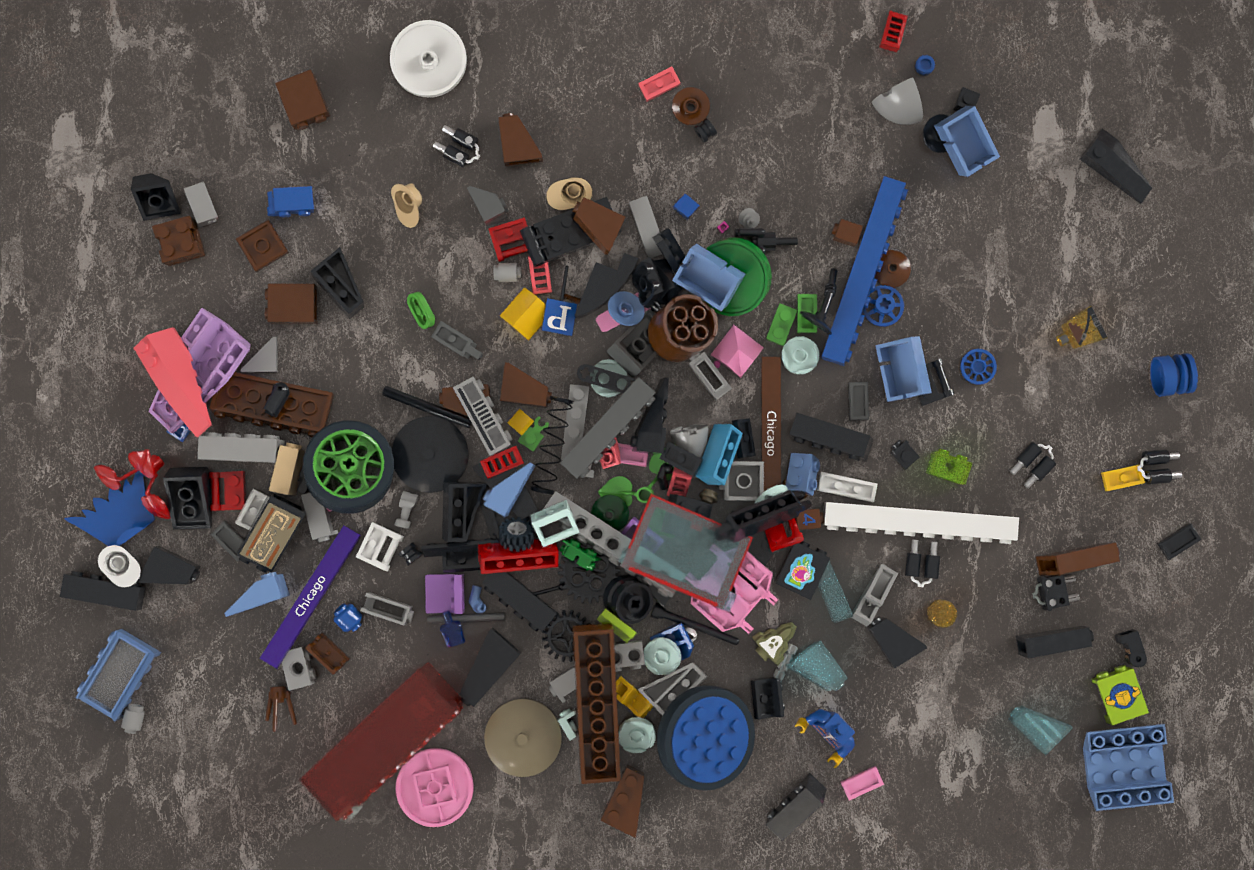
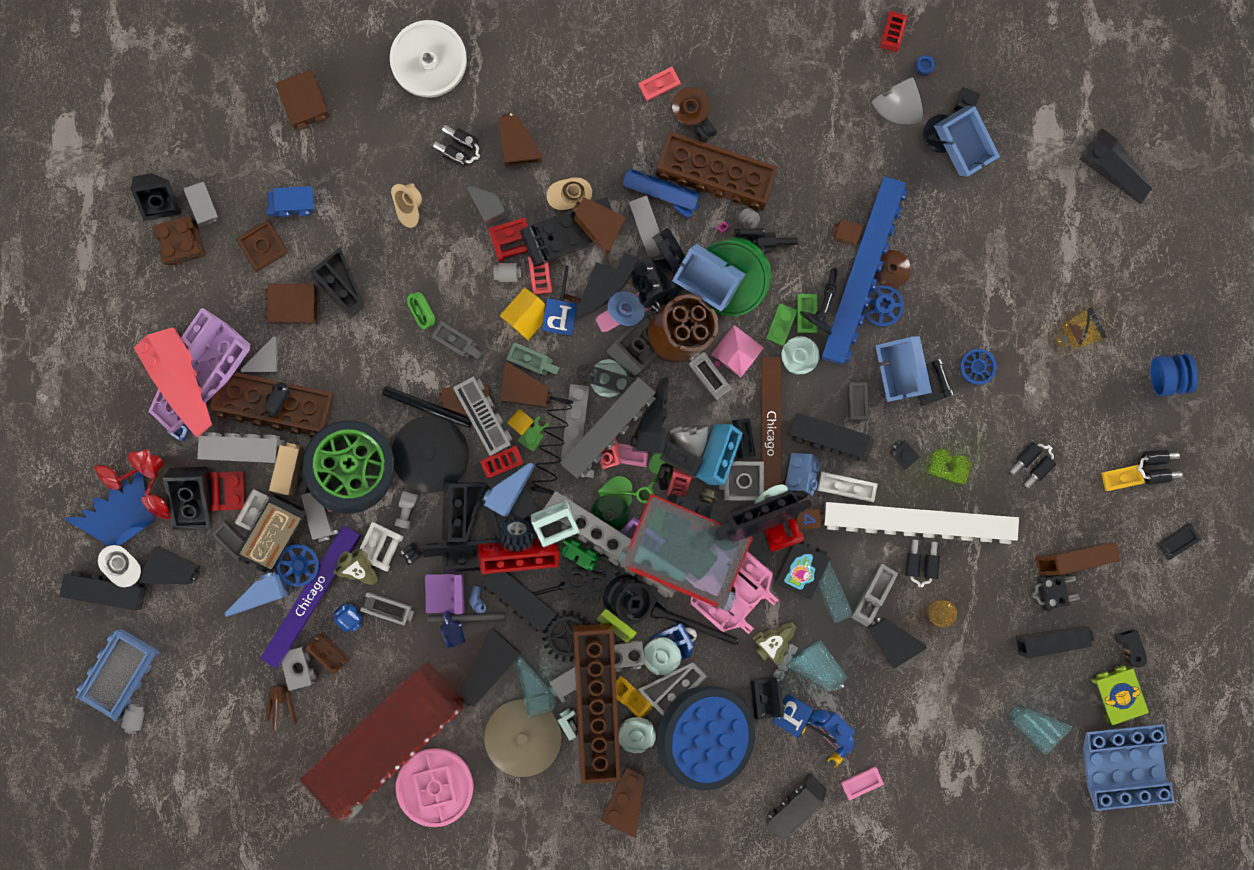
none -> blue wheel [277,544,319,587]
none -> olive rock [333,548,378,585]
none -> sand green hinge [506,342,560,376]
none -> clear light blue slope [514,657,556,718]
none -> blue slope [623,168,701,210]
none -> reddish brown bracket [656,131,778,211]
none -> blue piece [772,694,837,743]

